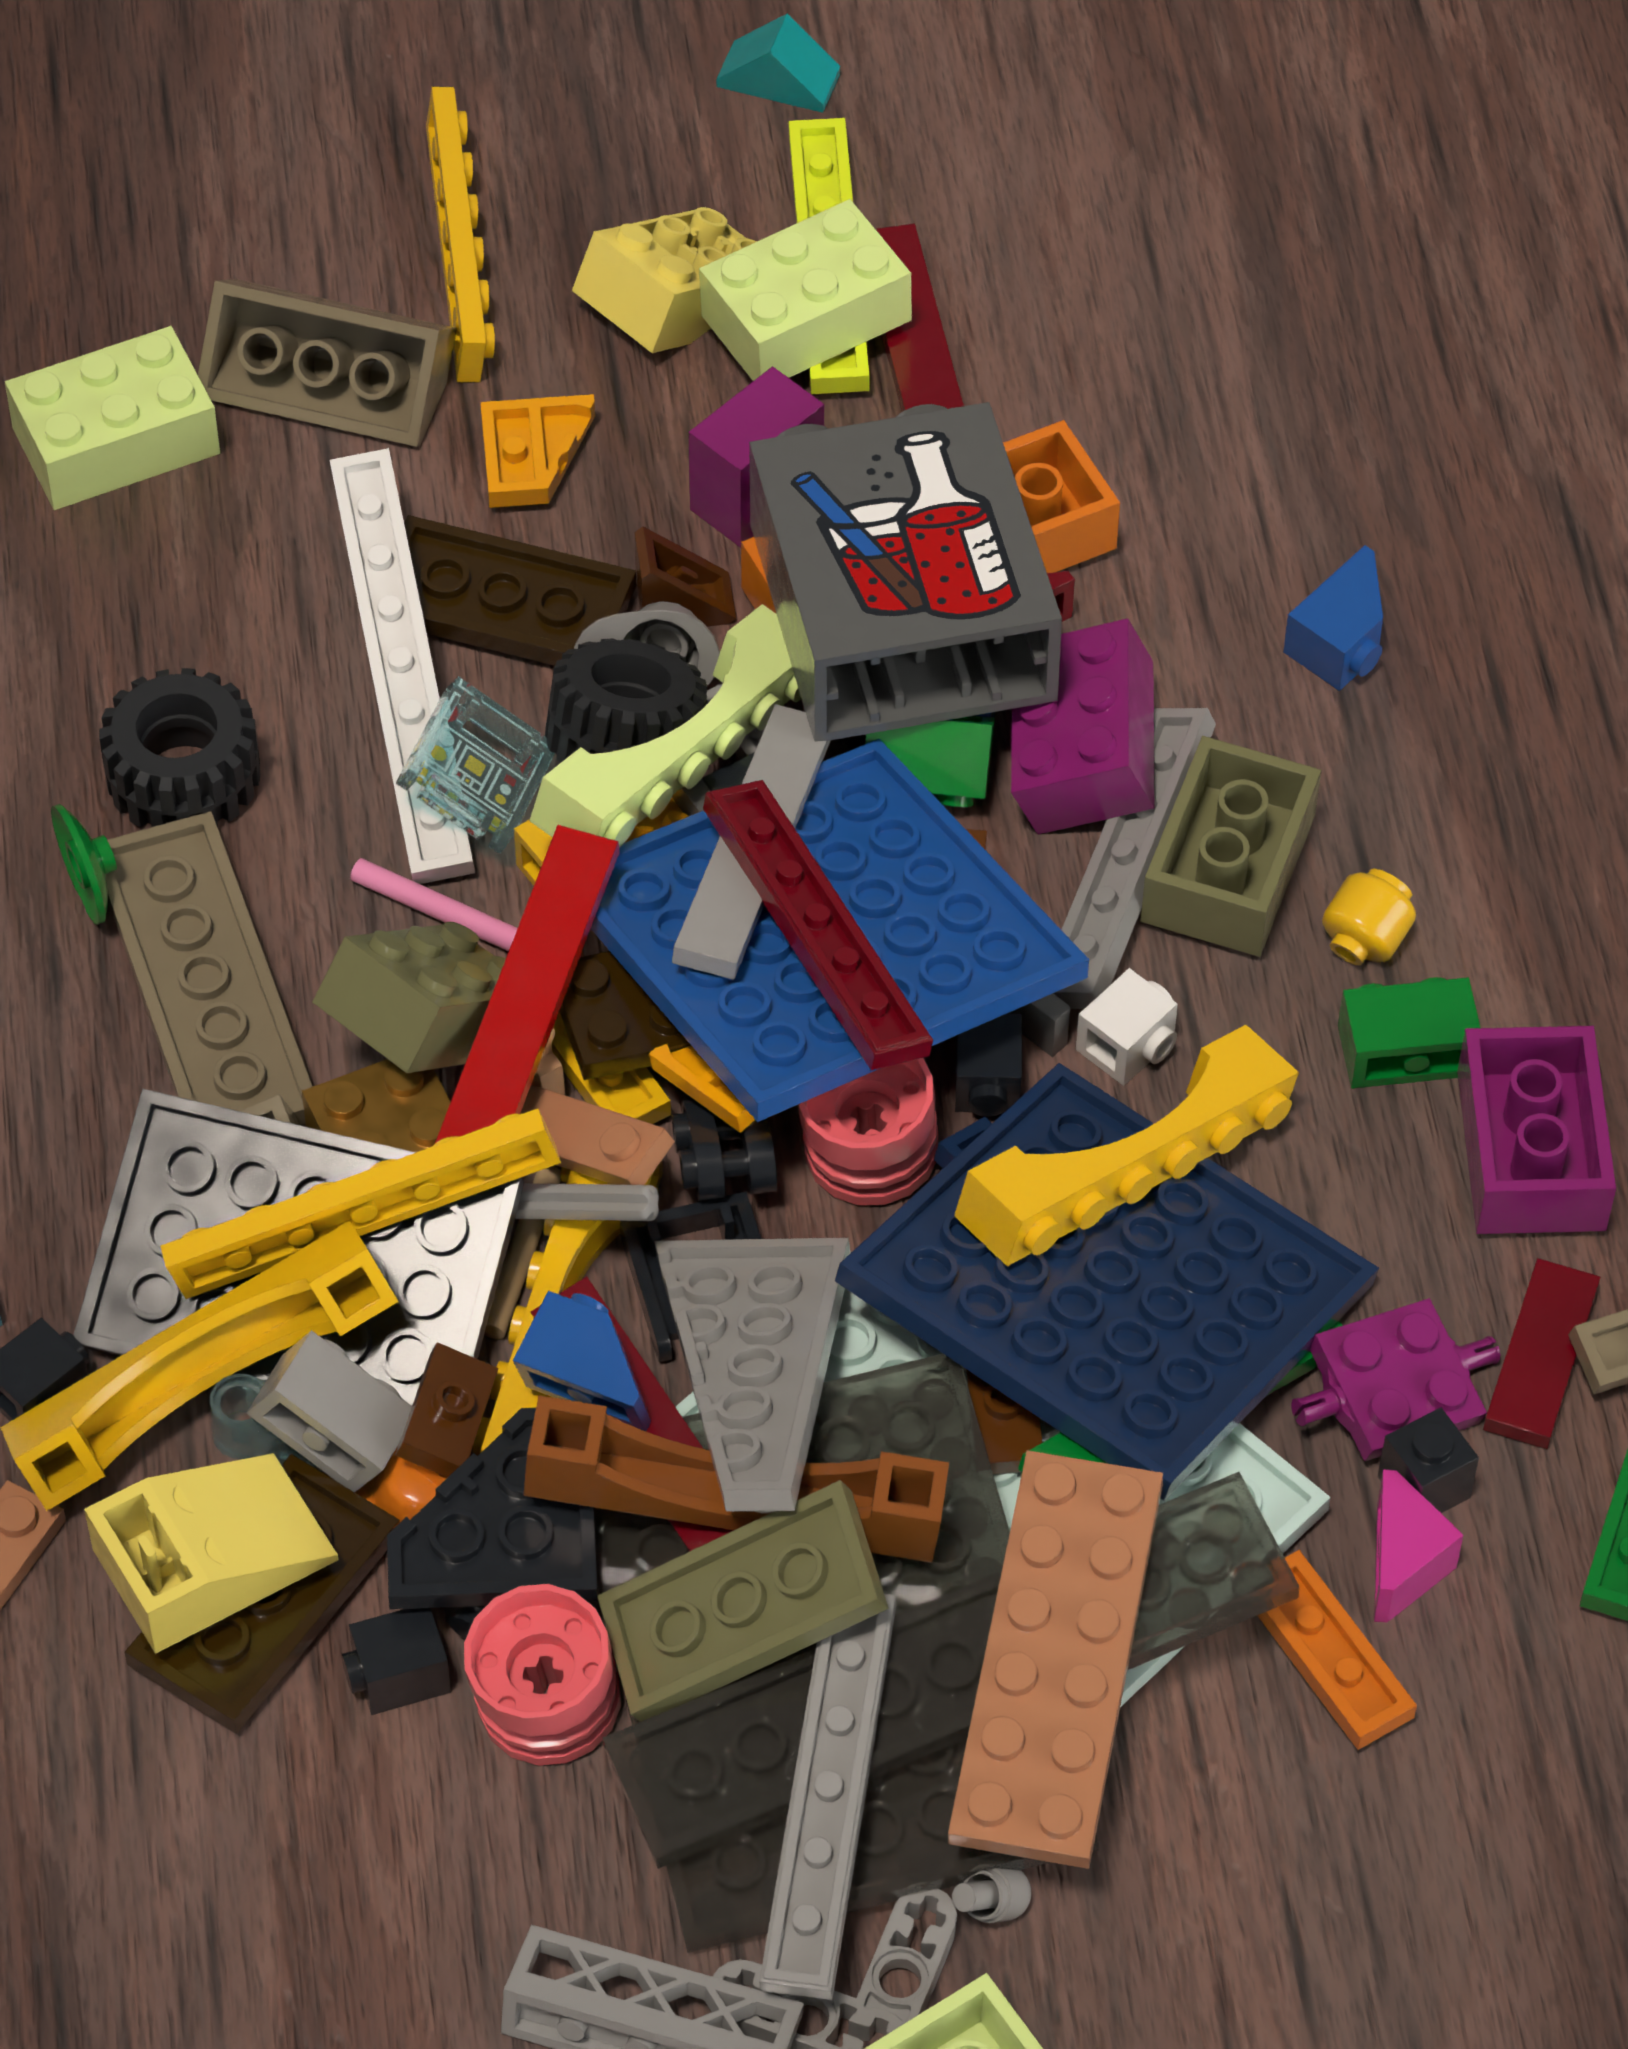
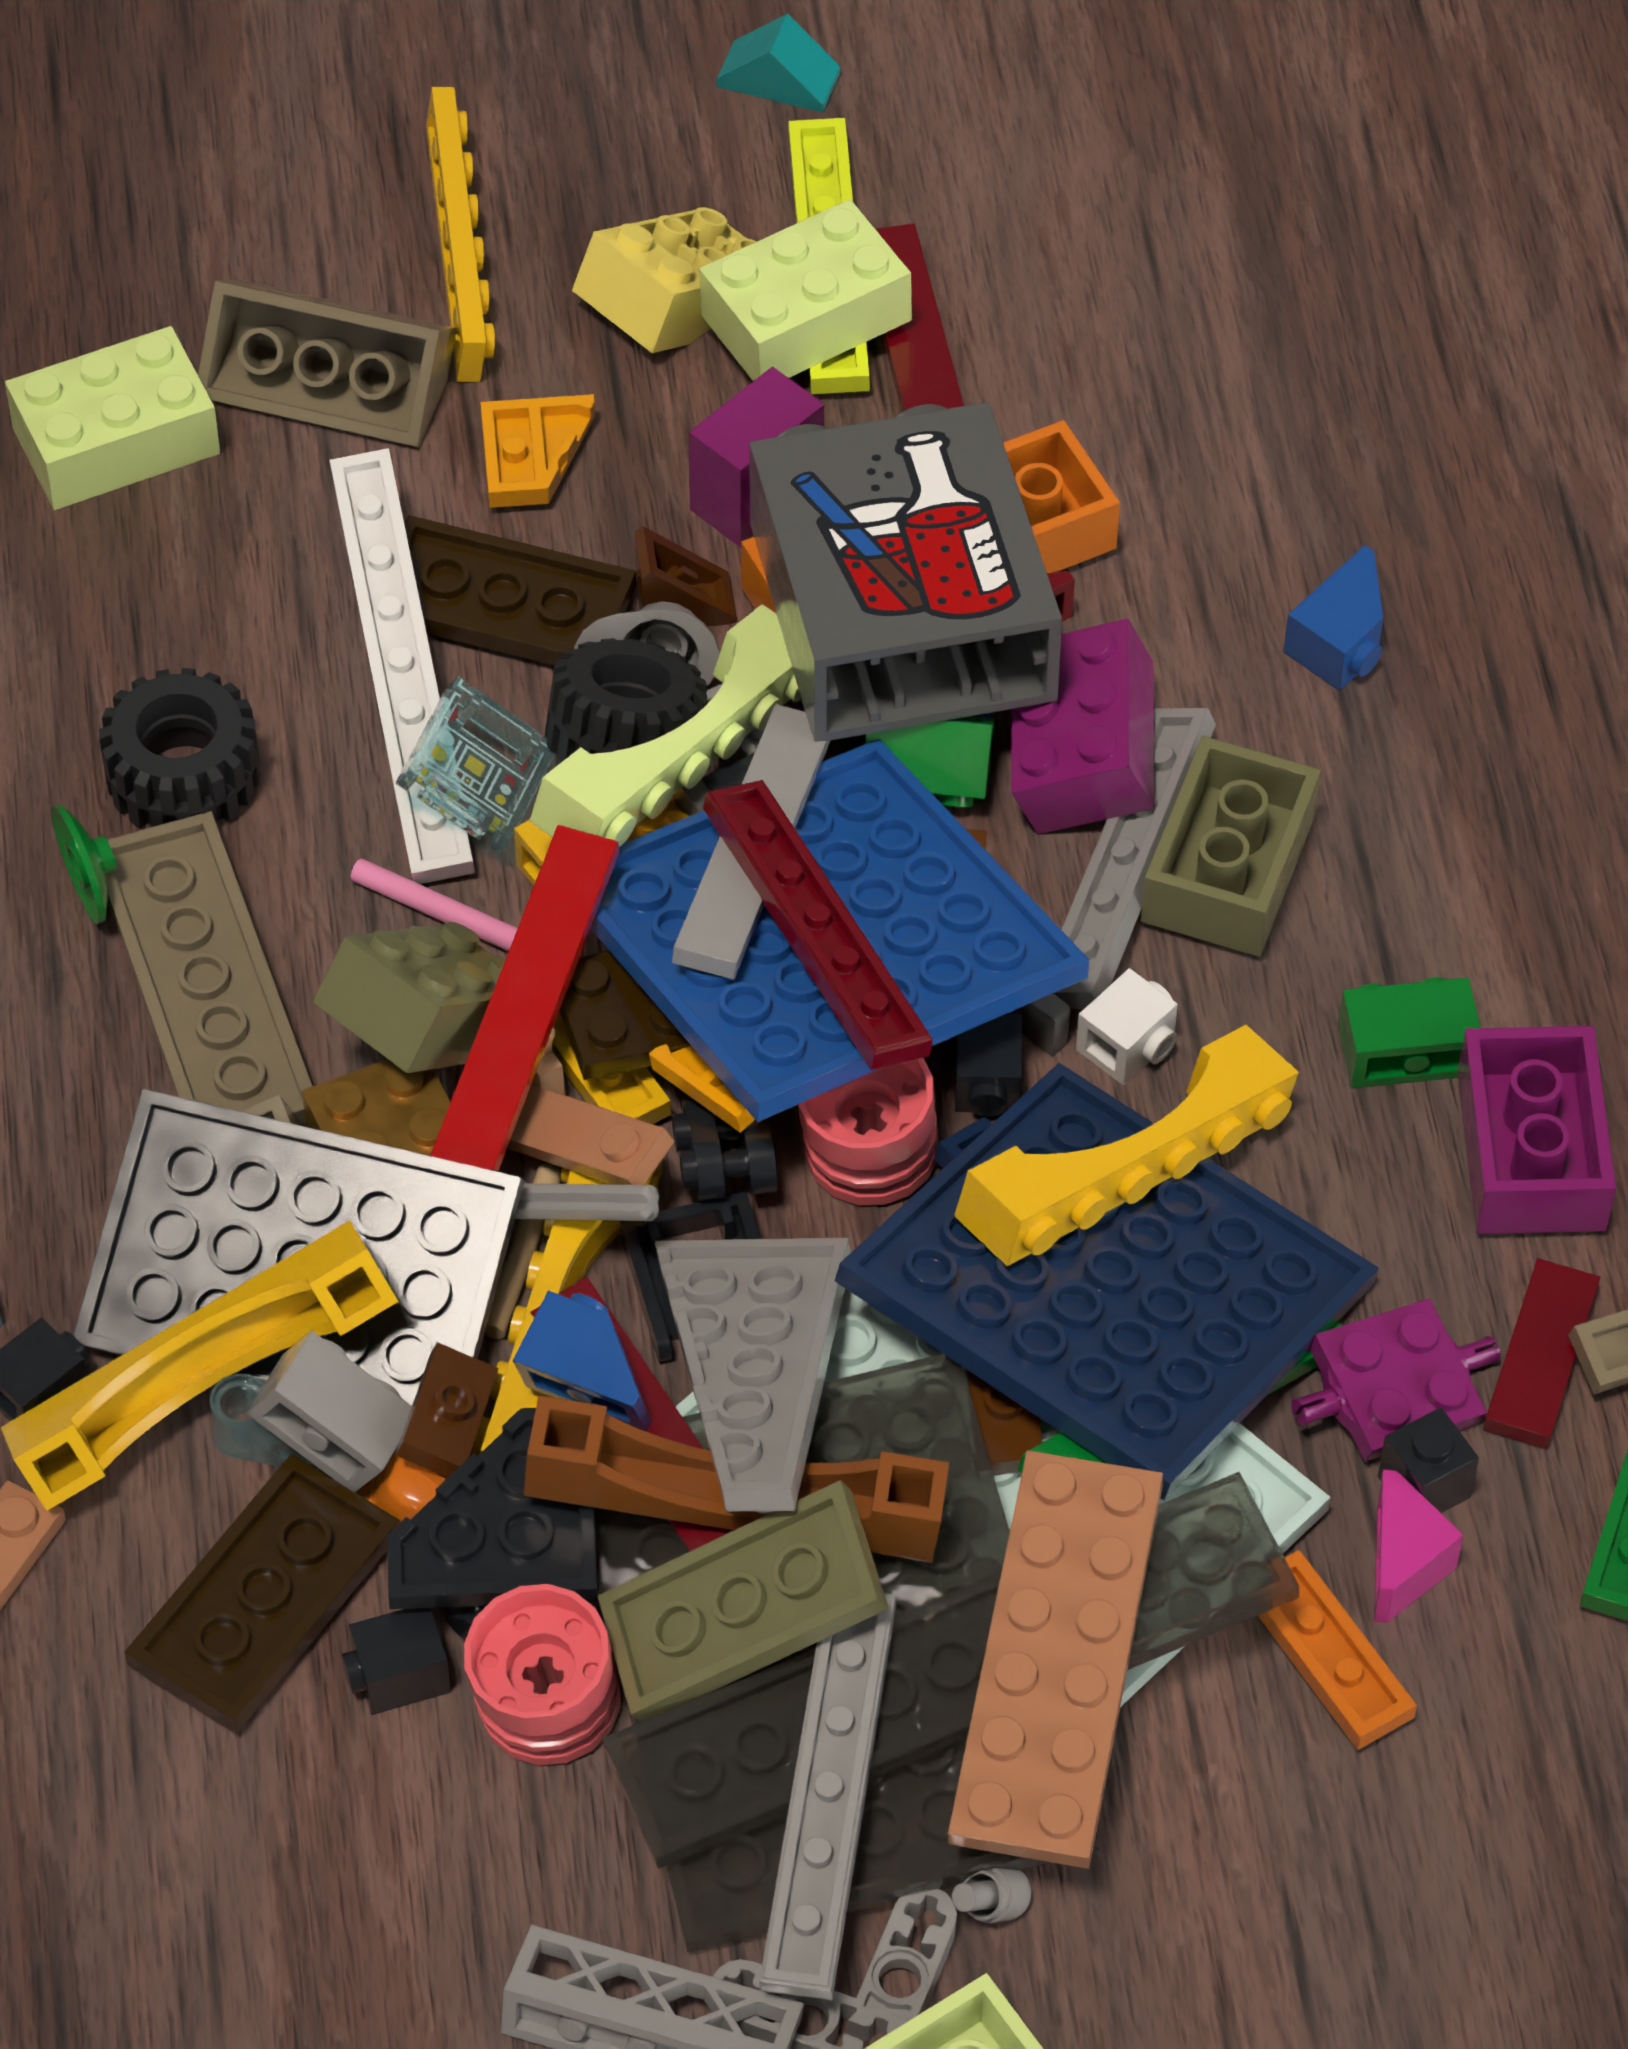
light yellow slope [84,1453,339,1654] -> none
yellow plate [161,1108,561,1299] -> none
yellow head [1322,868,1416,966] -> none

